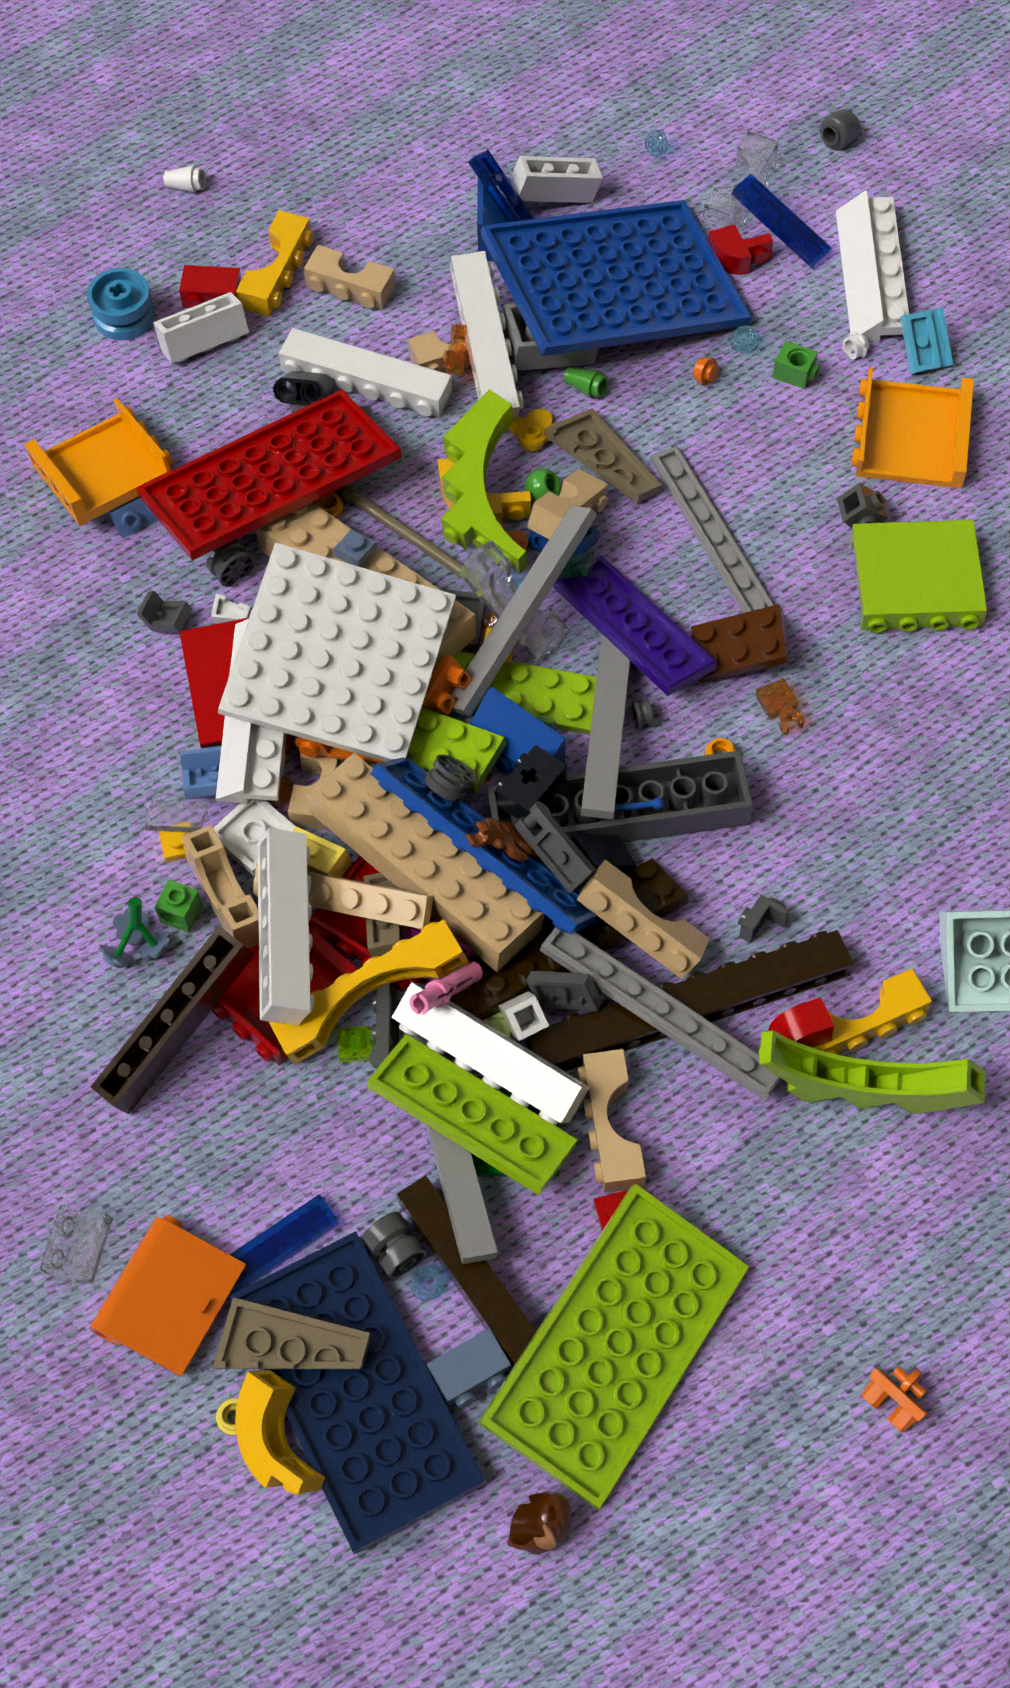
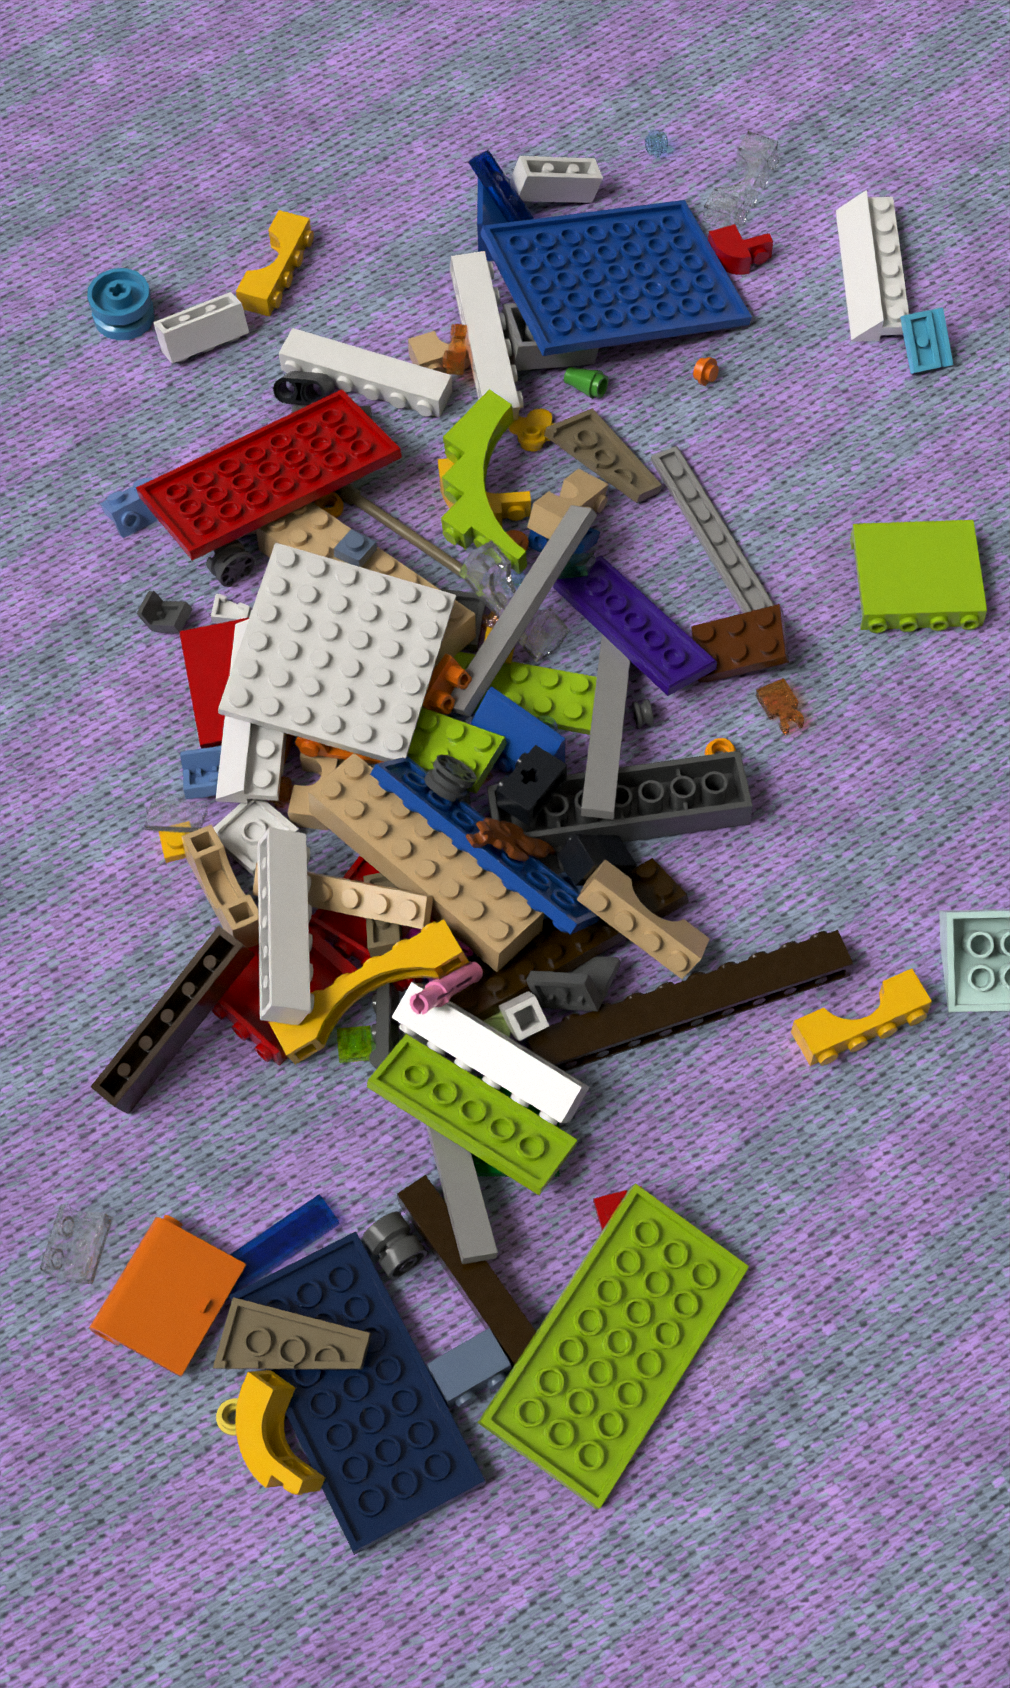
light orange panel [24,398,174,526] -> none
sand blue plant [99,897,171,968] -> none
bright green brick [155,880,203,933] -> none
white cone [163,165,206,193] -> none
red brick [179,265,242,309] -> none
light yellow plate [293,827,352,878] -> none
tan arch [304,245,396,310] -> none
clear light blue plate [409,1265,445,1301] -> none
reddish brown hair [507,1491,572,1555] -> none
dark grey plate [515,801,597,893] -> none
bright green piece [524,468,561,503] -> none
light grey tile [540,927,781,1101] -> none
tan arch [577,1049,646,1193] -> none
blue hinge [614,797,665,811] -> none
clear light blue plate [730,326,759,353] -> none
clear blue tile [731,174,832,268] -> none
dark grey bracket [738,894,789,943] -> none
lime arch [759,1030,986,1114] -> none
red brick [768,997,834,1048] -> none
bright green brick [773,341,820,389] -> none
dark grey head [820,109,861,150] -> none
dark grey brick [837,483,888,528] -> none
white plate [843,331,869,360] -> none
light orange panel [851,367,974,489] -> none
orange hips [861,1366,929,1432] -> none

